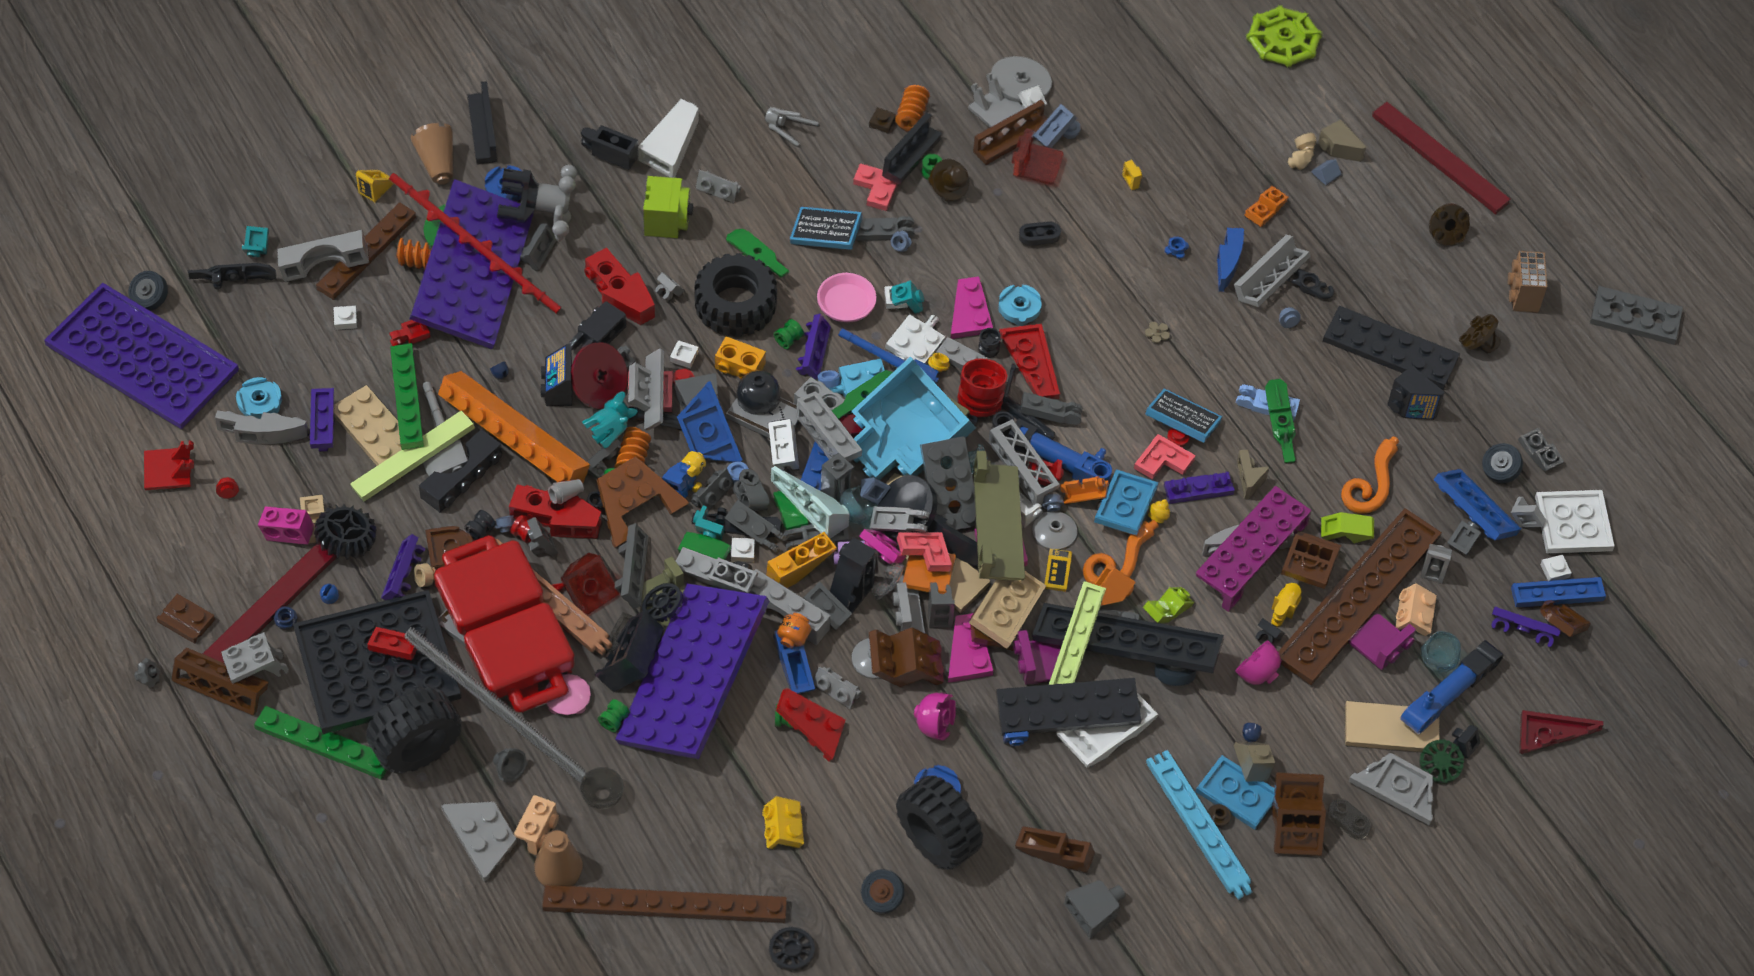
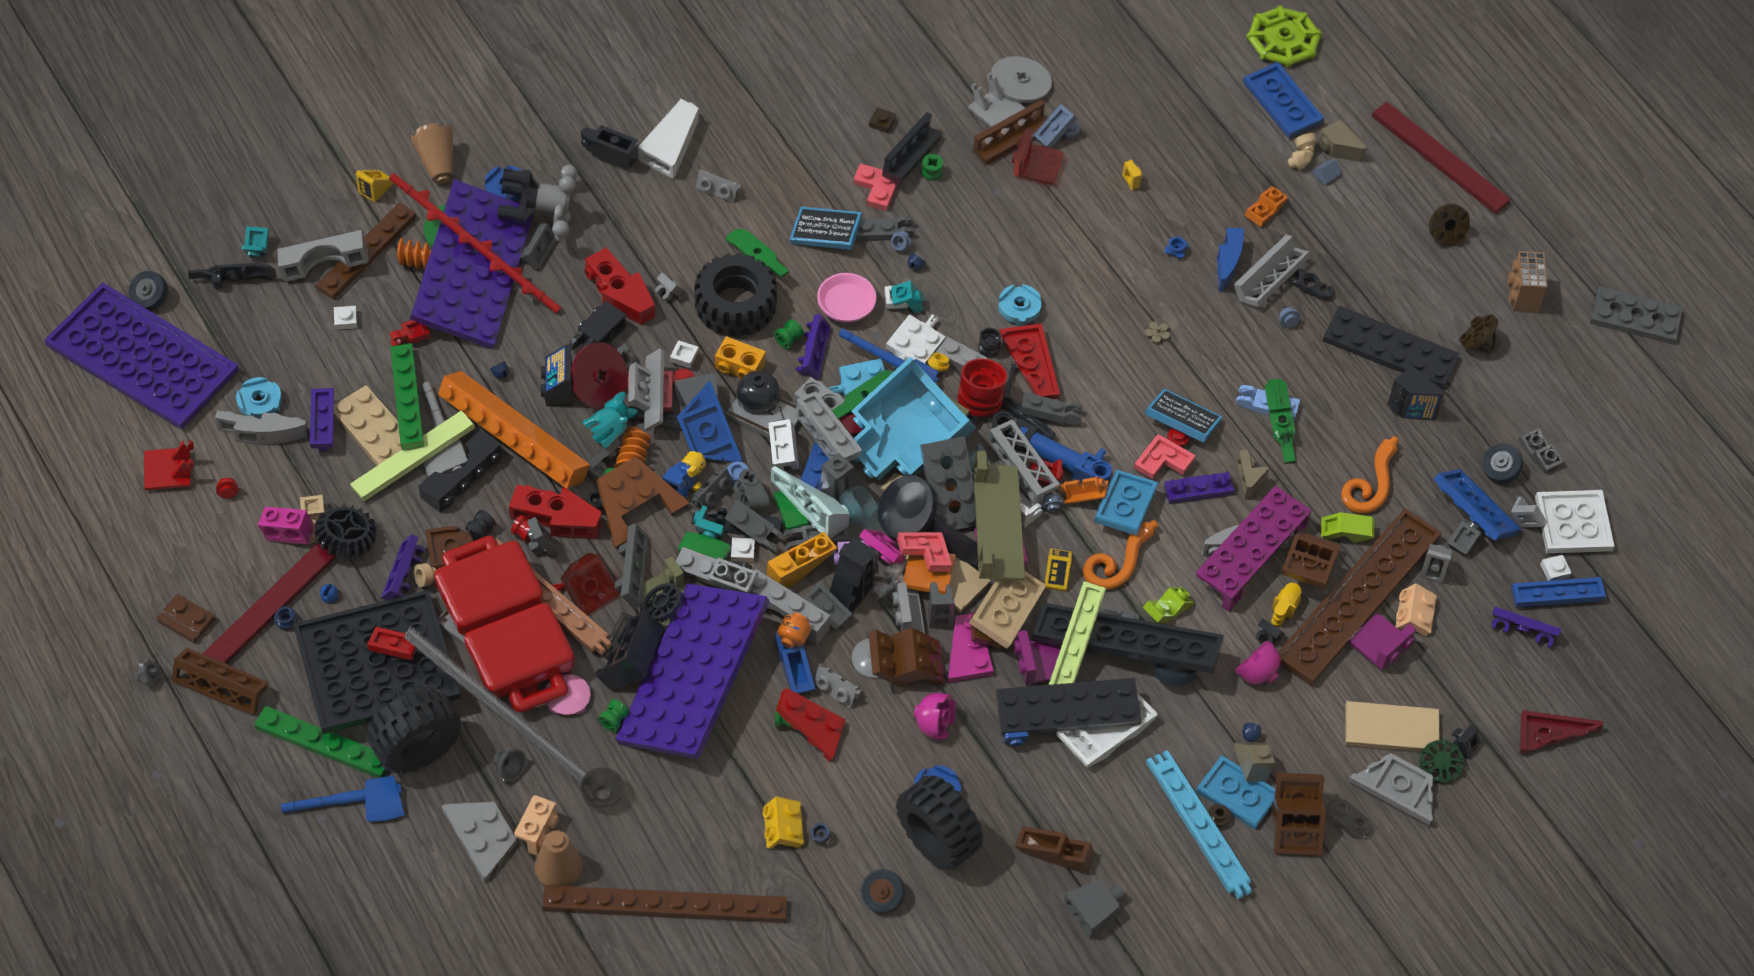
light grey plate [221,632,288,683] -> none
black fence [467,81,497,164] -> none
sand blue plate [495,516,514,532] -> none
light grey cone [548,479,584,504] -> none
lime piece [643,176,693,238] -> none
light grey plant [765,107,819,146] -> none
black wheel [769,927,815,972] -> none
medium blue tile [818,370,840,388] -> none
sand blue slope [860,478,890,505] -> none
light grey hinge [870,506,930,532] -> none
orange piece [895,85,930,132] -> none
dark brown plate [928,159,969,202] -> none
dark pink wing [950,276,993,339] -> none
white plate [1018,85,1047,108] -> none
black plate [1019,221,1061,246] -> none
light grey dish [1032,511,1077,550] -> none
orange slope [1094,563,1136,606] -> none
yellow plate [1148,499,1170,523] -> none
blue piece [1400,640,1504,735] -> none
clear light blue hair [1421,631,1461,673] -> none
reddish brown tile [1540,600,1591,637] -> none
none -> blue piece [281,776,404,821]
none -> dark blue hinge [811,823,831,843]
none -> dark blue hinge [907,253,926,271]
none -> blue plate [1243,62,1324,138]

